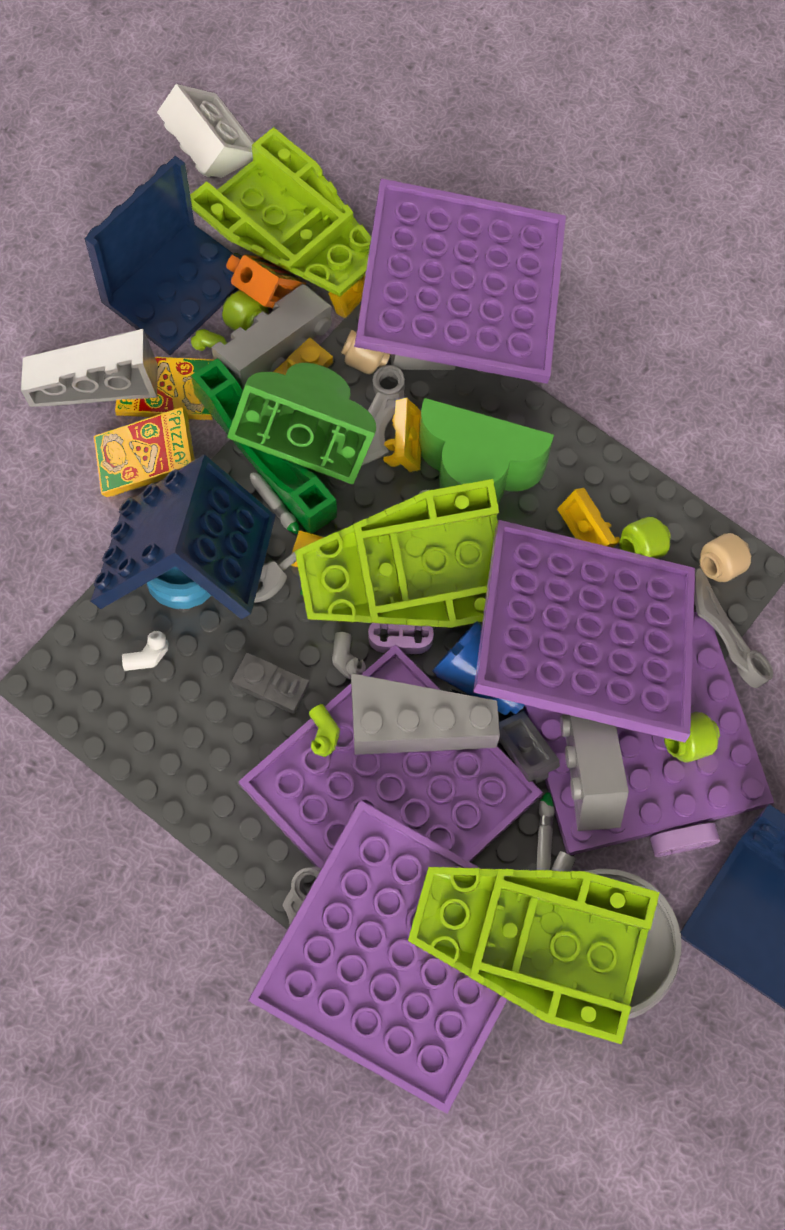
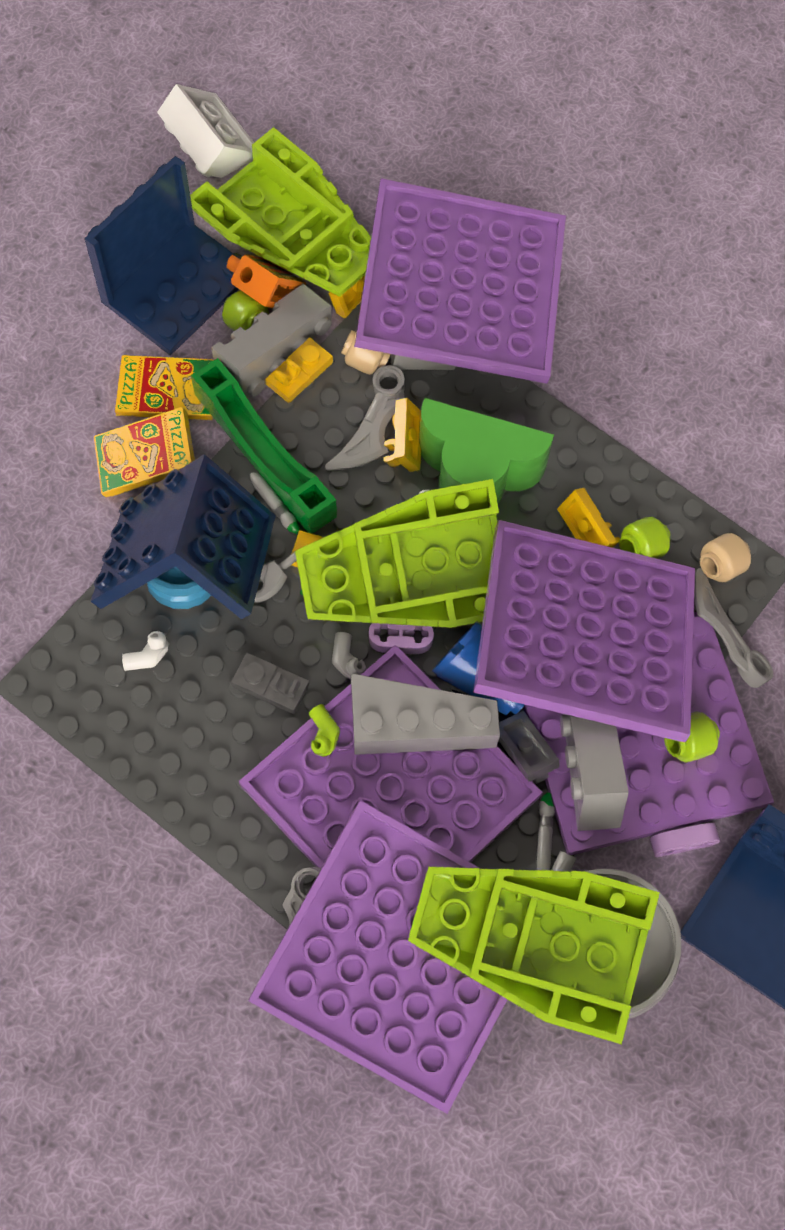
light grey wedge [21,329,158,407] -> none
lime arm [191,329,227,351] -> none
bright green brick [227,363,376,485] -> none

